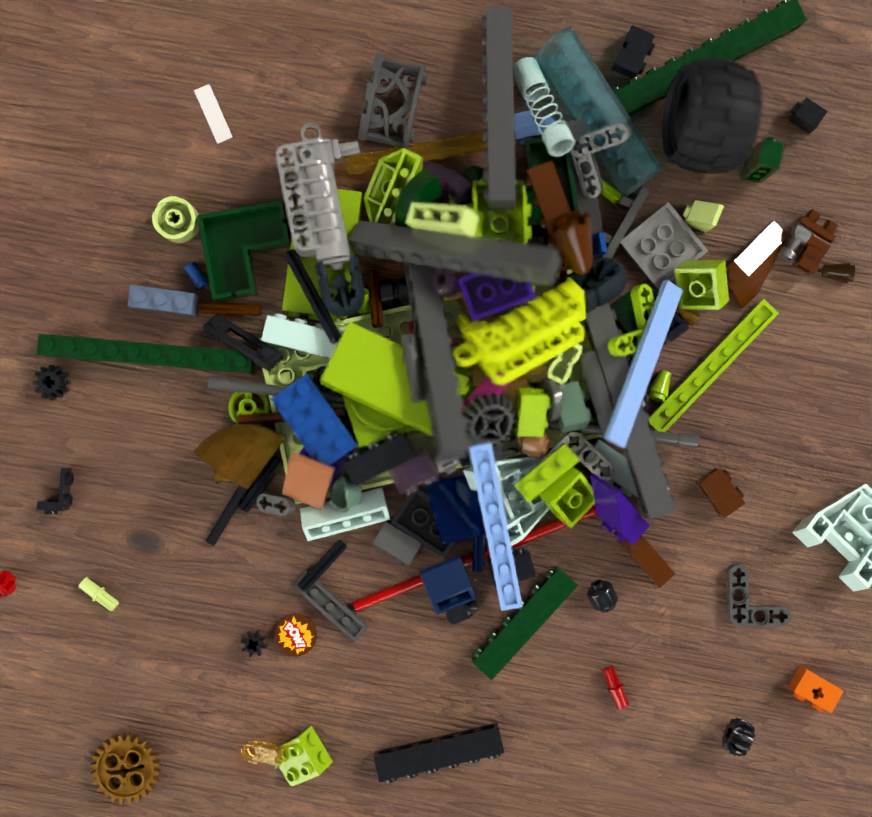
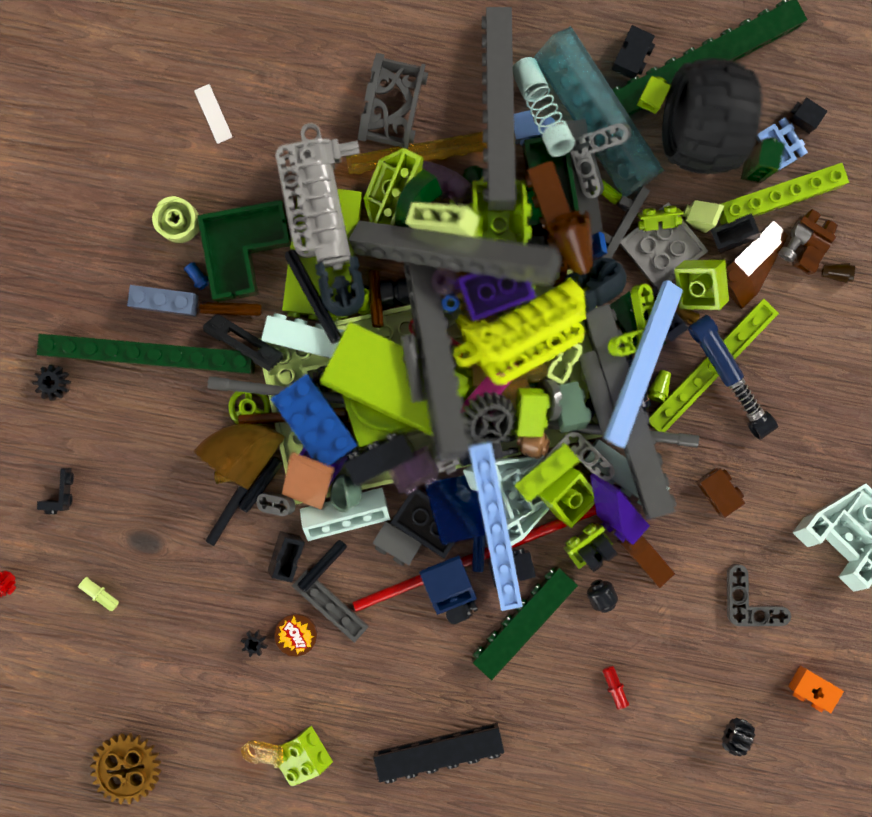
none -> black brick [267,531,305,583]
none -> blue pin [442,294,460,312]
none -> lime bracket [564,523,613,569]
none -> black wheel [577,533,618,573]
none -> lime hinge [636,206,684,231]
none -> lime brick [637,76,671,114]
none -> piece [688,314,778,440]
none -> black brick [711,213,761,254]
none -> lime brick [719,163,849,225]
none -> light blue plate [756,117,808,172]

